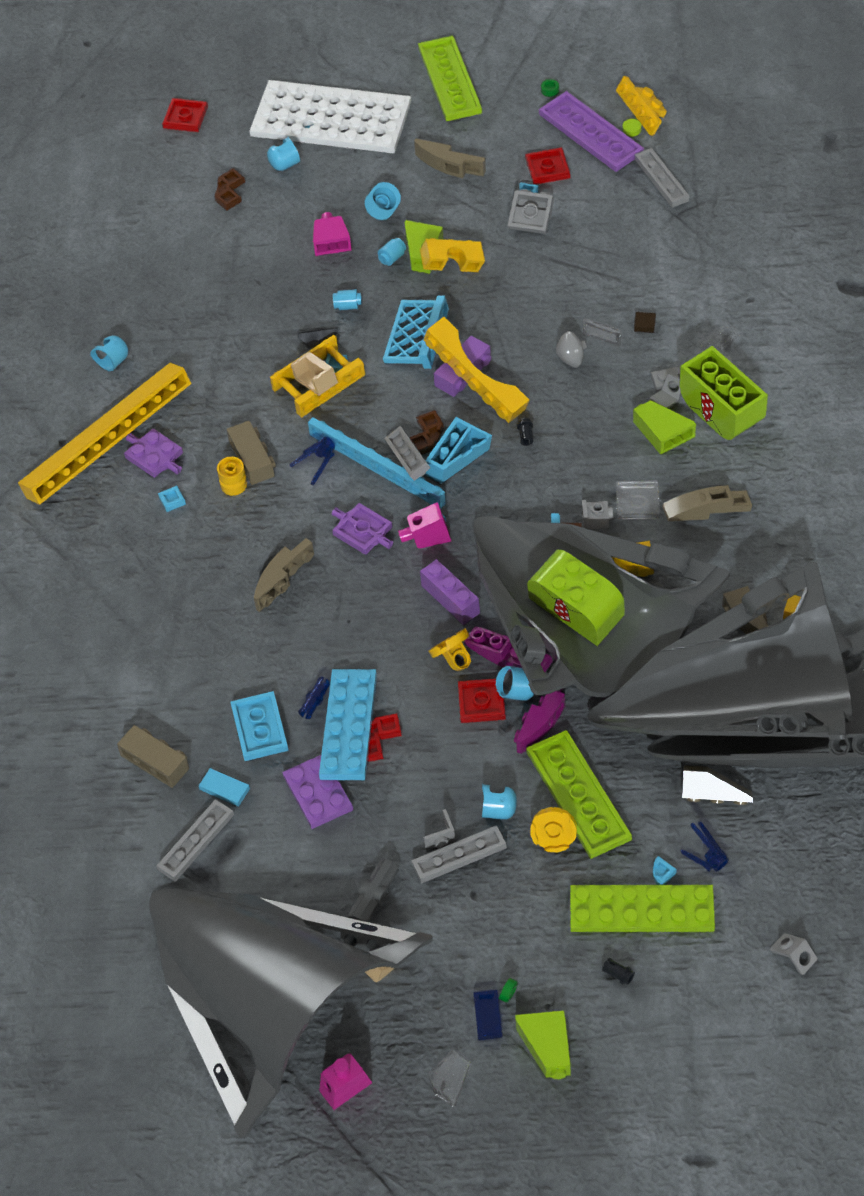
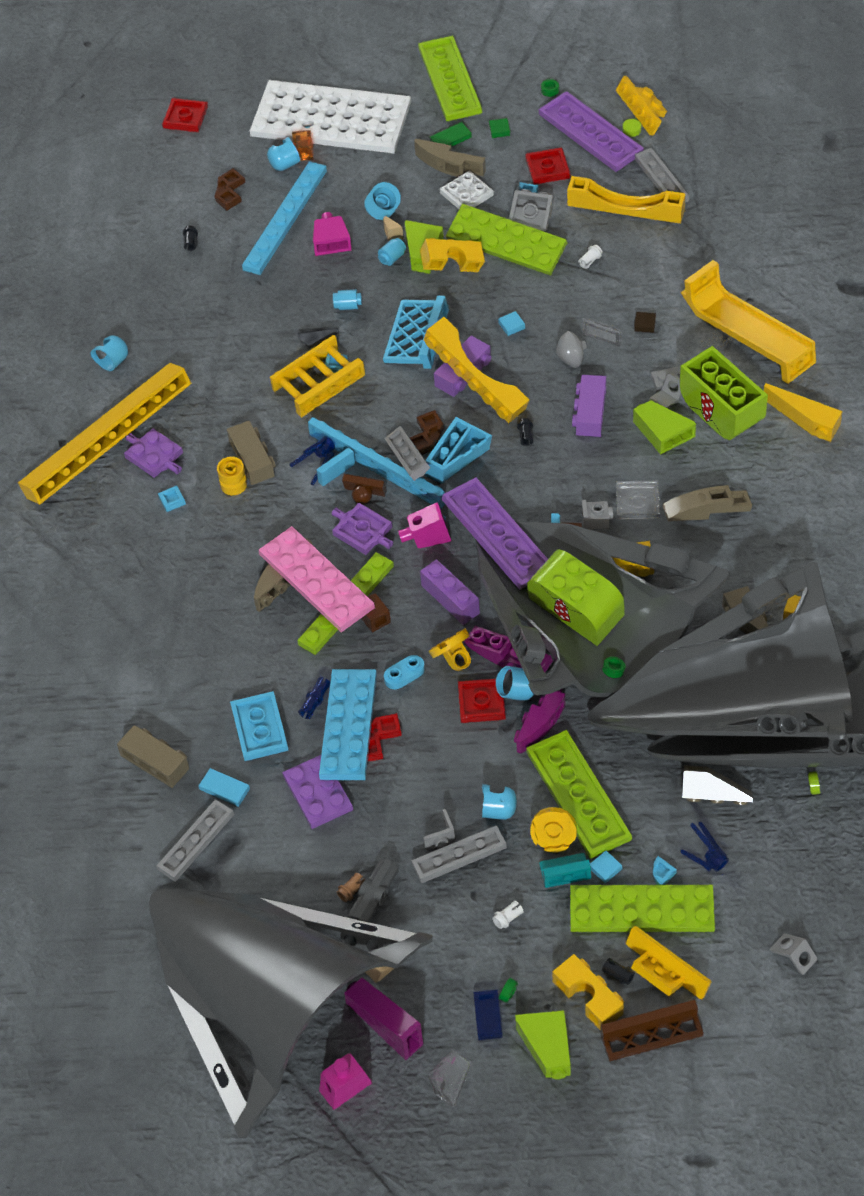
tan panel [291,352,338,396] -> none
none -> black pin [183,225,198,251]
none -> medium azure plate [242,161,327,275]
none -> bright pink plate [259,526,375,633]
none -> clear orange brick [292,130,313,161]
none -> lime plate [297,552,394,655]
none -> medium azure tile [317,447,355,486]
none -> medium nougat pin [337,873,365,902]
none -> reddish brown tile [342,474,387,504]
none -> magenta slope [344,978,424,1060]
none -> reddish brown panel [361,593,391,633]
none -> tan slope [383,216,403,242]
none -> medium azure plate [384,655,425,689]
none -> green tile [430,122,472,147]
none -> white tile [440,170,494,209]
none -> medium lavender plate [441,478,548,590]
none -> lime plate [446,204,567,276]
none -> green tile [489,118,510,138]
none -> white pin [492,900,524,929]
none -> medium azure tile [498,311,525,336]
none -> teal panel [539,853,591,888]
none -> yellow arch [552,954,624,1030]
none -> yellow arch [567,176,686,224]
none -> medium lavender brick [572,375,606,437]
none -> white pin [578,245,602,269]
none -> medium azure tile [590,851,622,884]
none -> reddish brown fence [600,999,704,1062]
none -> green tile [602,657,626,678]
none -> yellow bracket [626,926,711,999]
none -> yellow panel [681,260,816,384]
none -> yellow slope [764,383,842,442]
none -> lime tile [808,771,820,795]

